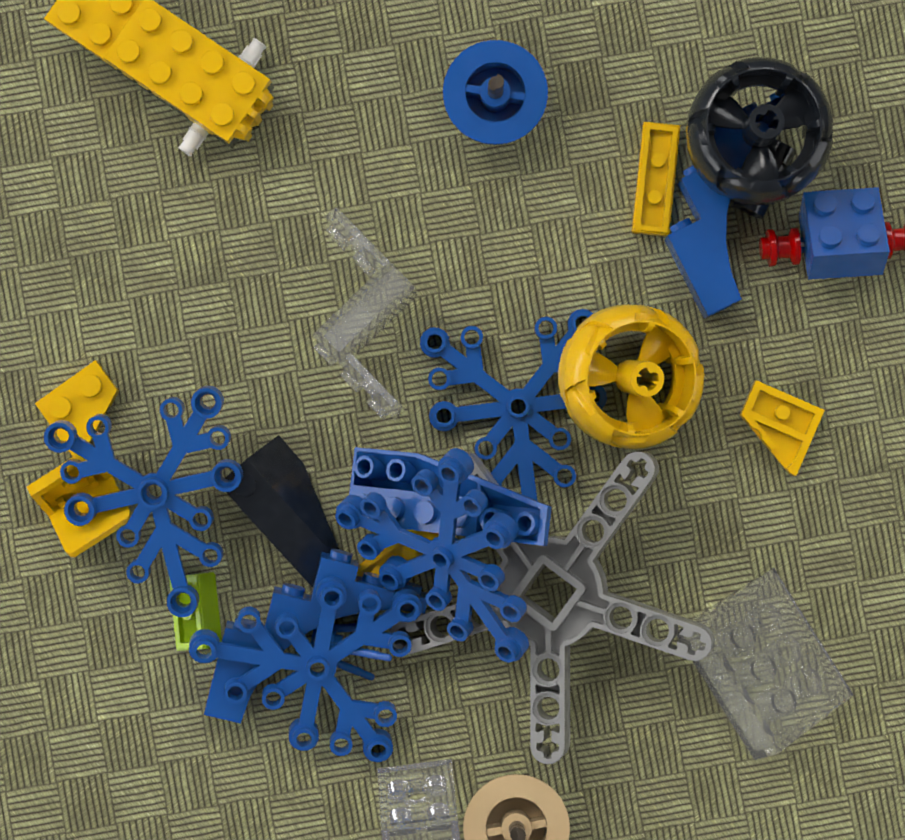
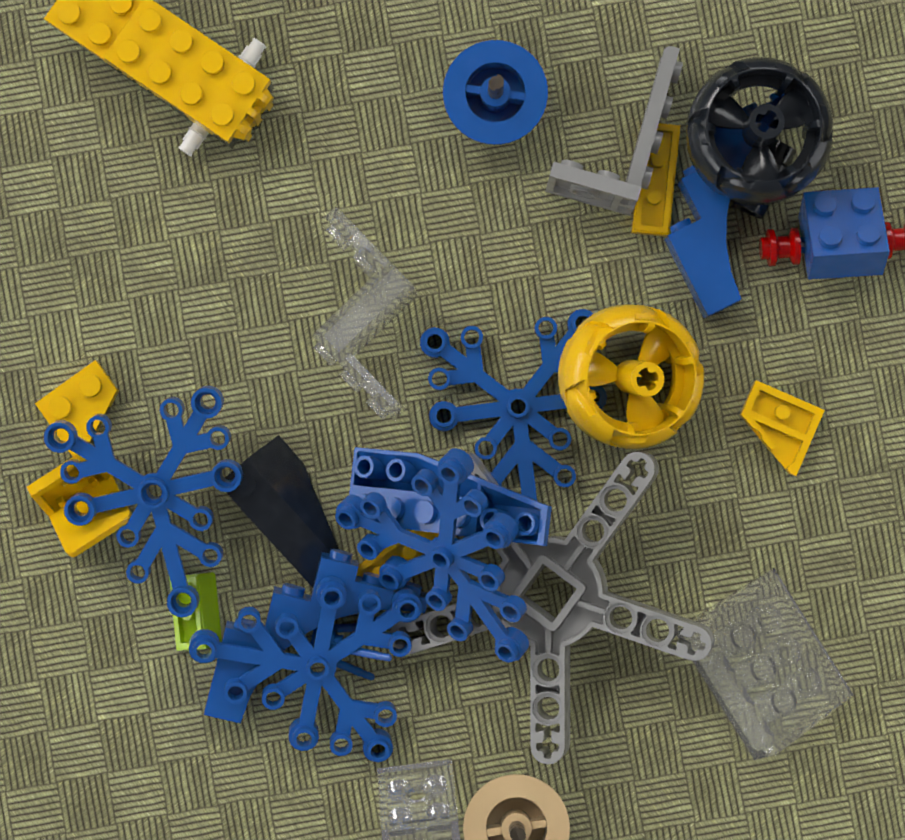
none -> light grey bracket [545,46,683,216]

